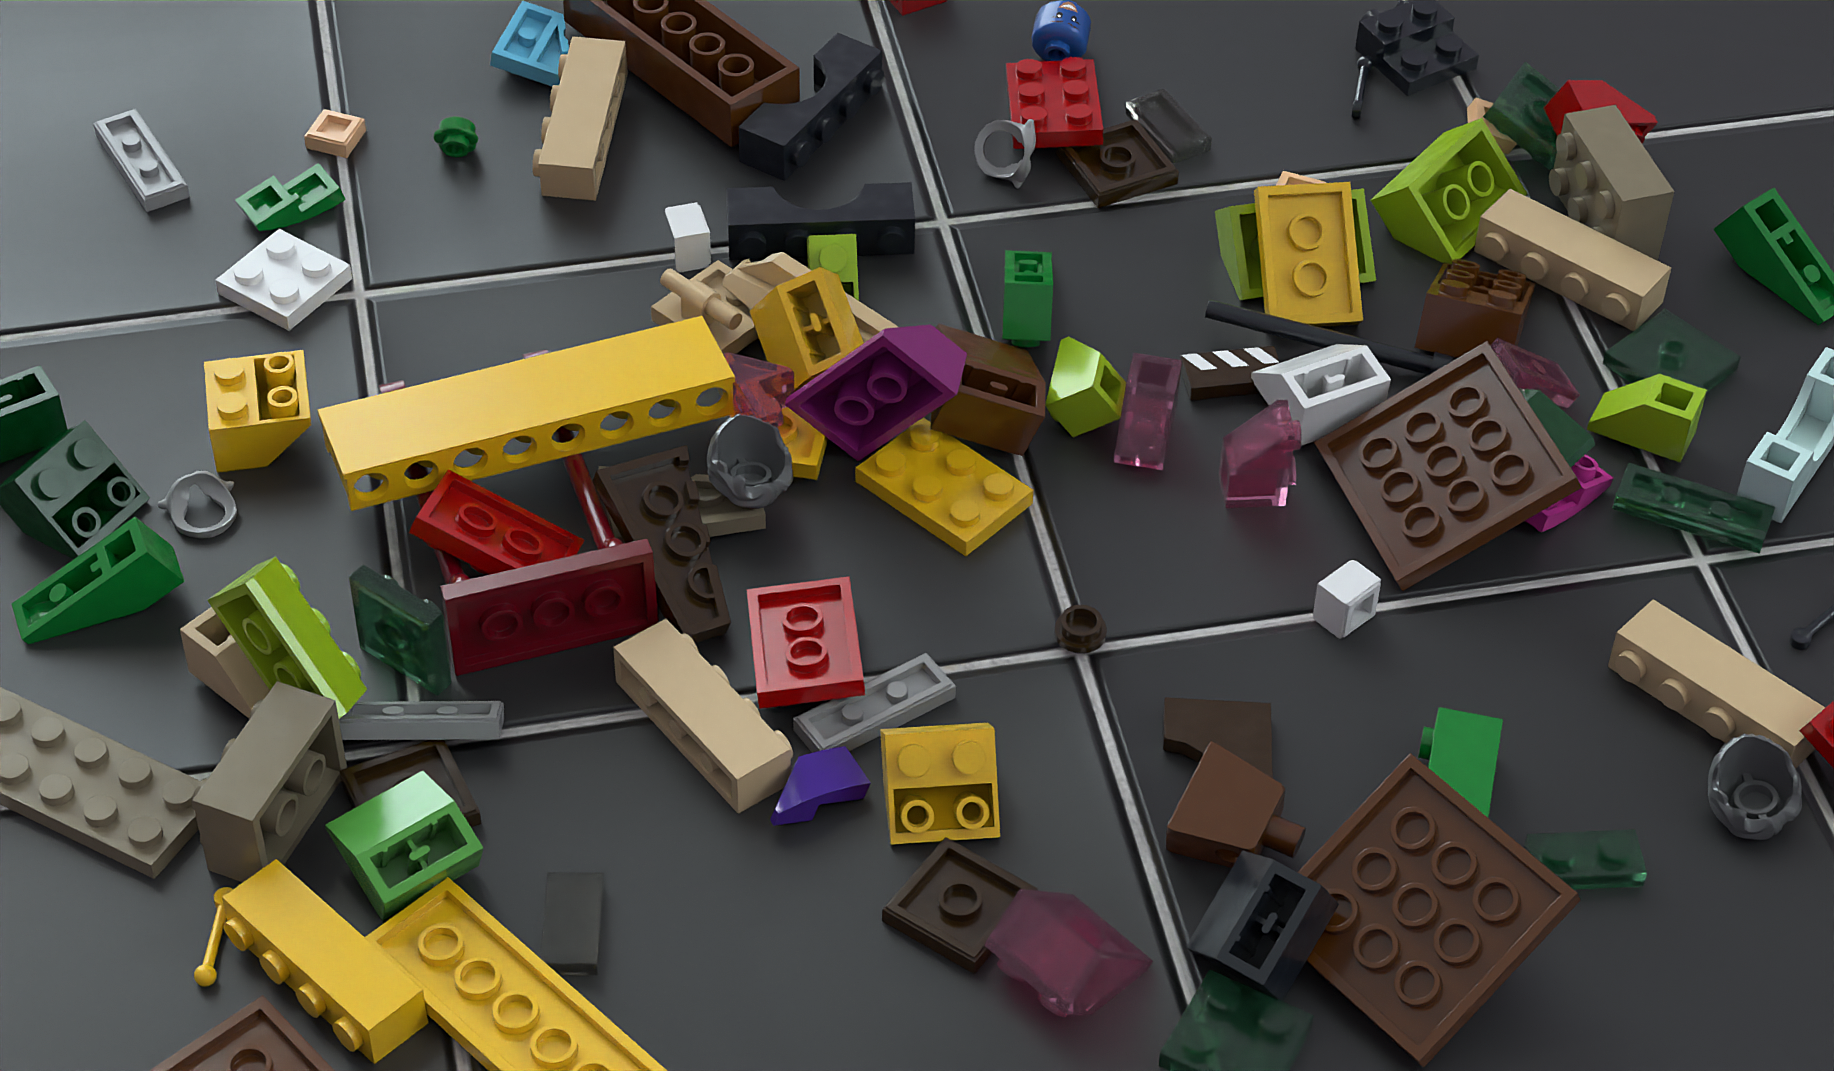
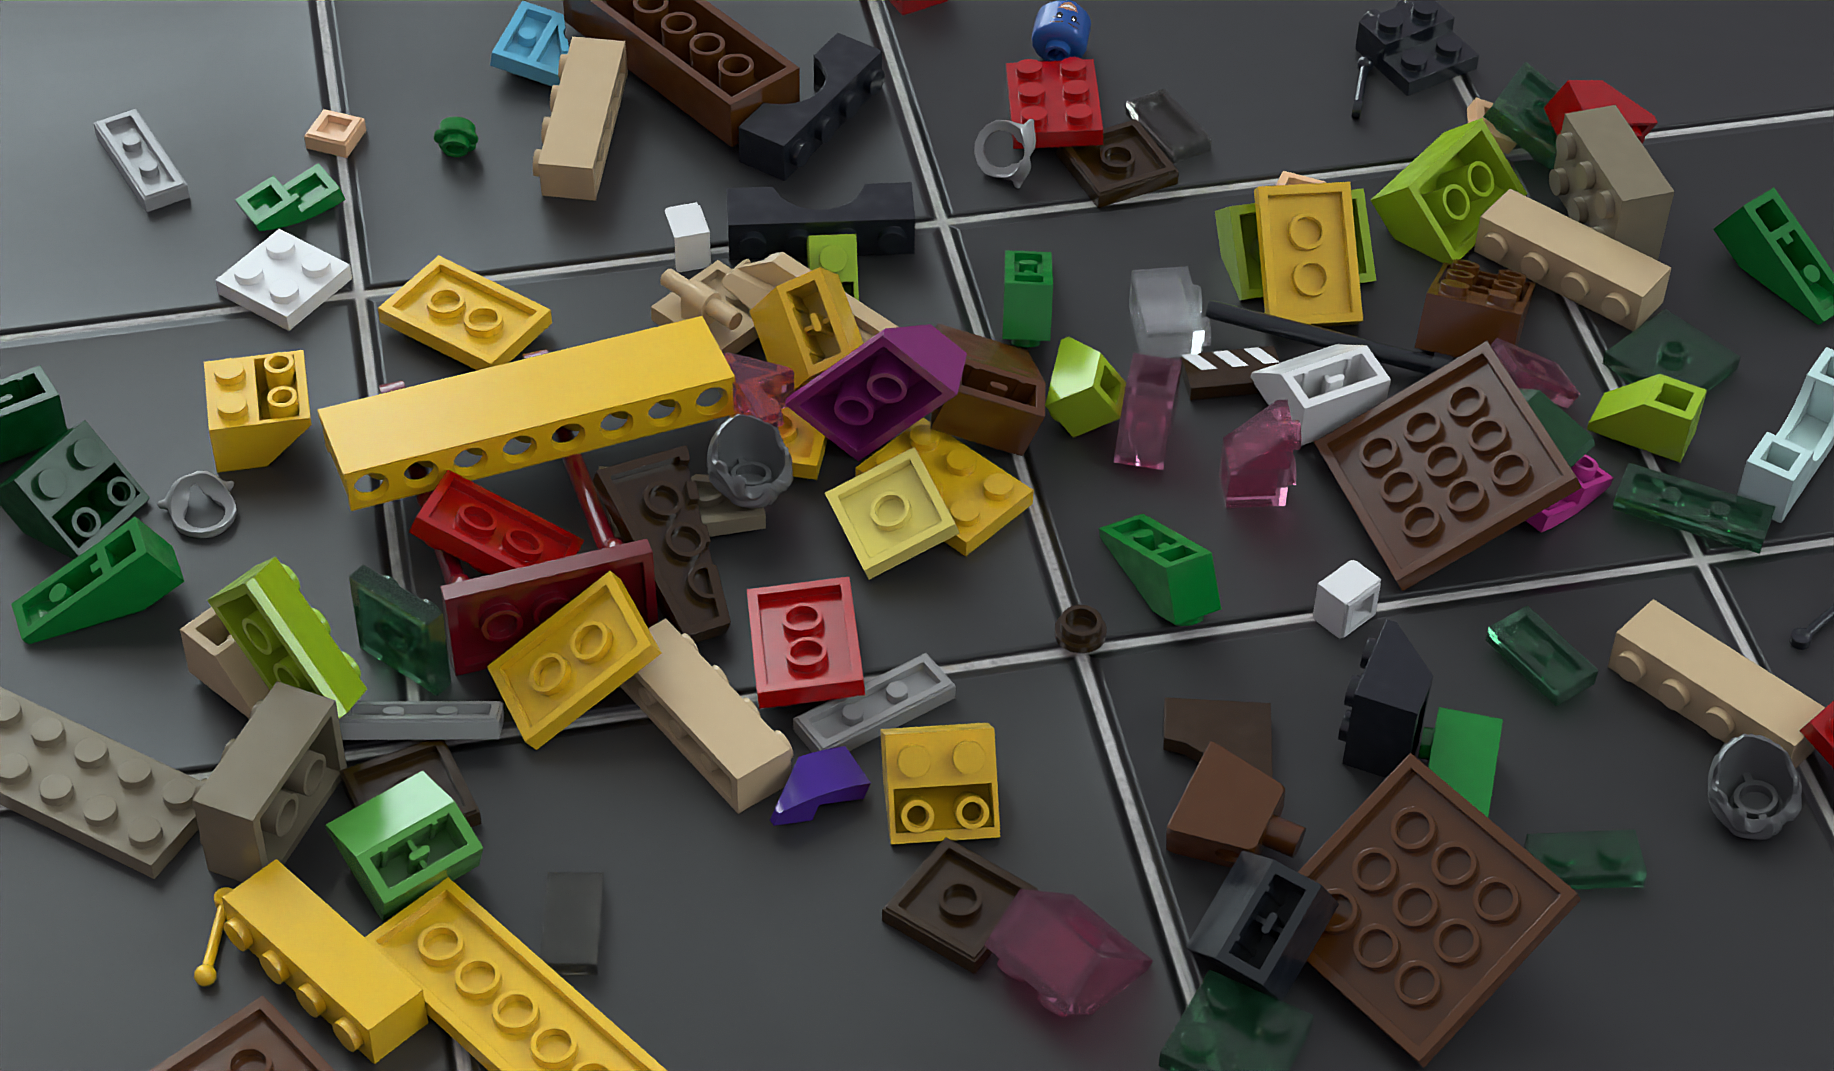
none -> yellow plate [378,255,552,370]
none -> yellow plate [487,571,662,750]
none -> light yellow plate [825,447,960,580]
none -> green slope [1098,514,1222,626]
none -> clear brick [1129,266,1211,370]
none -> black slope [1338,619,1433,778]
none -> clear green plate [1486,605,1599,706]

